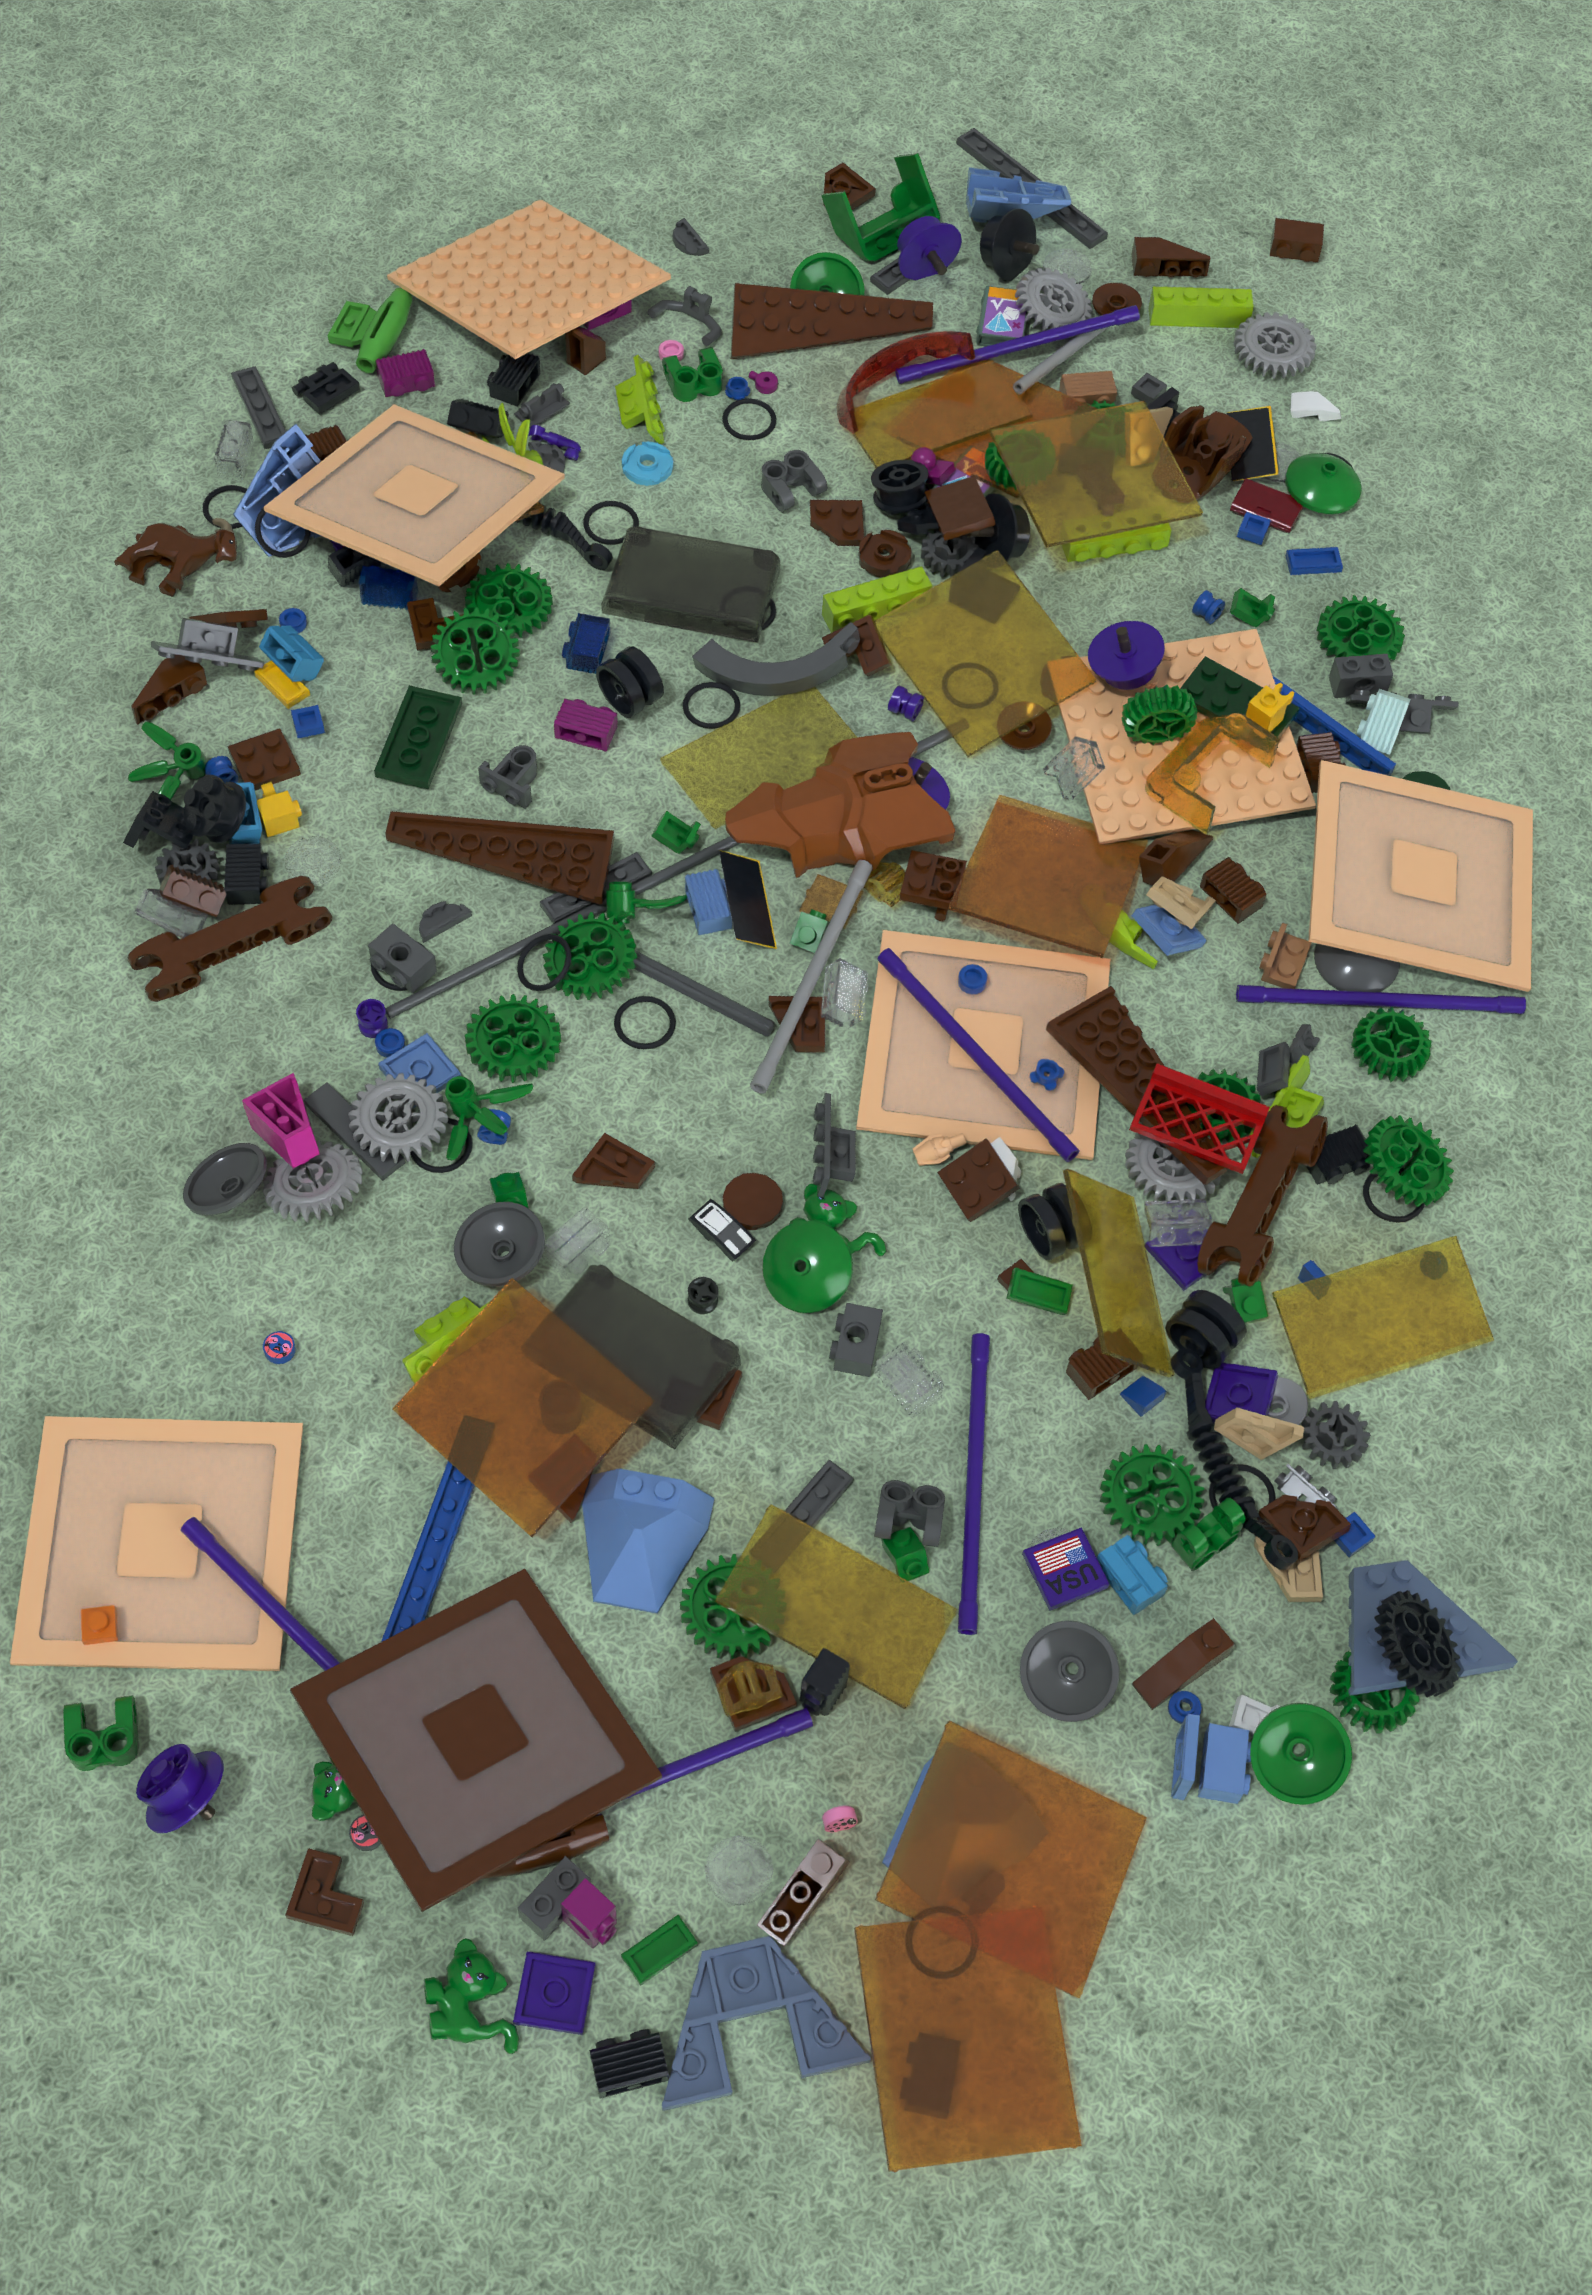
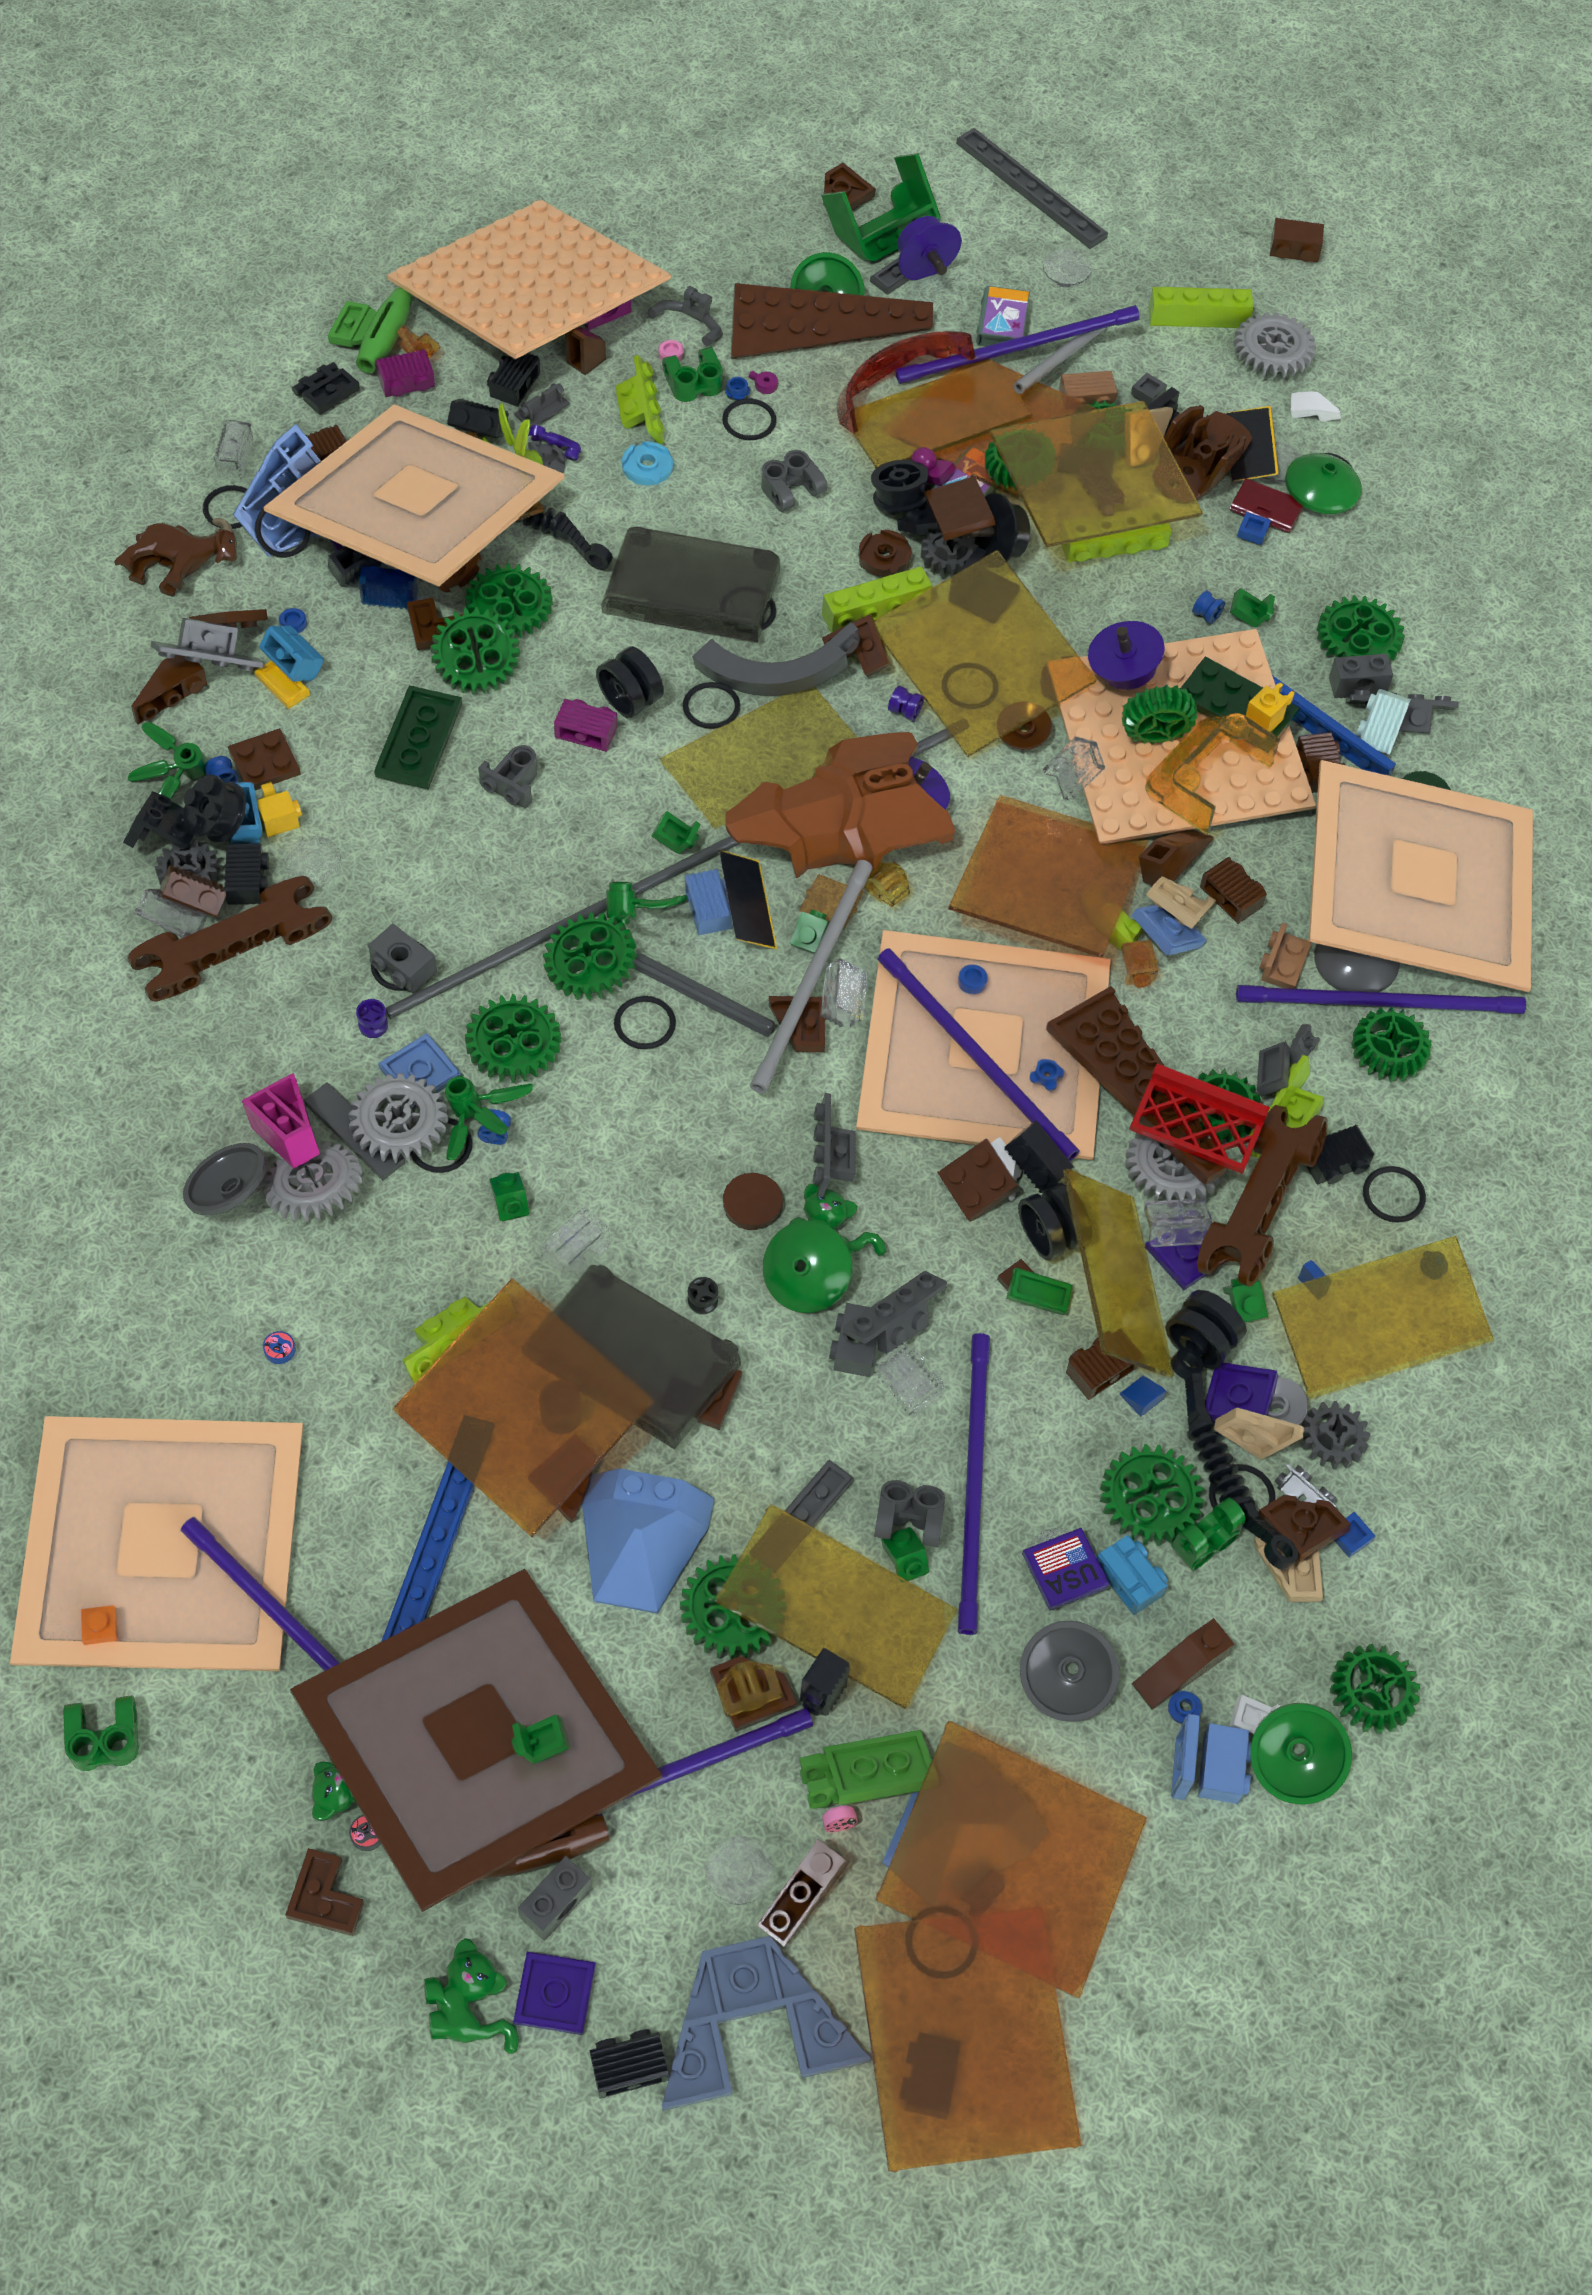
dark purple piece [136,1744,224,1833] -> none
dark grey tile [231,366,286,449] -> none
blue plate [291,705,325,738] -> none
blue tile [375,1028,405,1058] -> none
reddish brown wing [385,811,615,904] -> none
dark grey tile [419,901,472,943] -> none
dark grey dish [454,1202,545,1287] -> none
black tyre [517,934,572,991] -> none
dark grey tile [540,852,652,924] -> none
magenta brick [561,1878,617,1949] -> none
clear blue brick [562,613,611,674] -> none
reddish brown wing [572,1133,655,1189] -> none
black tyre [583,501,639,545] -> none
green tile [621,1915,698,1986] -> none
dark grey tile [672,218,709,256] -> none
slope [688,1199,756,1262] -> none
reddish brown plate [810,500,864,546] -> none
reddish brown plate [899,850,967,921] -> none
light nougat piece [912,1133,967,1166] -> none
medium blue wedge [966,167,1071,223] -> none
black piece [980,209,1039,281] -> none
light grey gear [1015,268,1093,339] -> none
reddish brown dish [1092,283,1142,315] -> none
reddish brown slope [1131,237,1211,277] -> none
blue tile [1285,547,1343,575] -> none
sand blue wing [1349,1560,1518,1696] -> none
green gear [1363,1115,1454,1207] -> none
black gear [1374,1590,1461,1698] -> none
none -> clear orange bracket [397,325,441,358]
none -> green bracket [512,1714,570,1765]
none -> bright green tile [799,1730,938,1809]
none -> dark grey bracket [842,1271,947,1355]
none -> black brick [1005,1120,1074,1193]
none -> clear orange bracket [1121,940,1159,988]

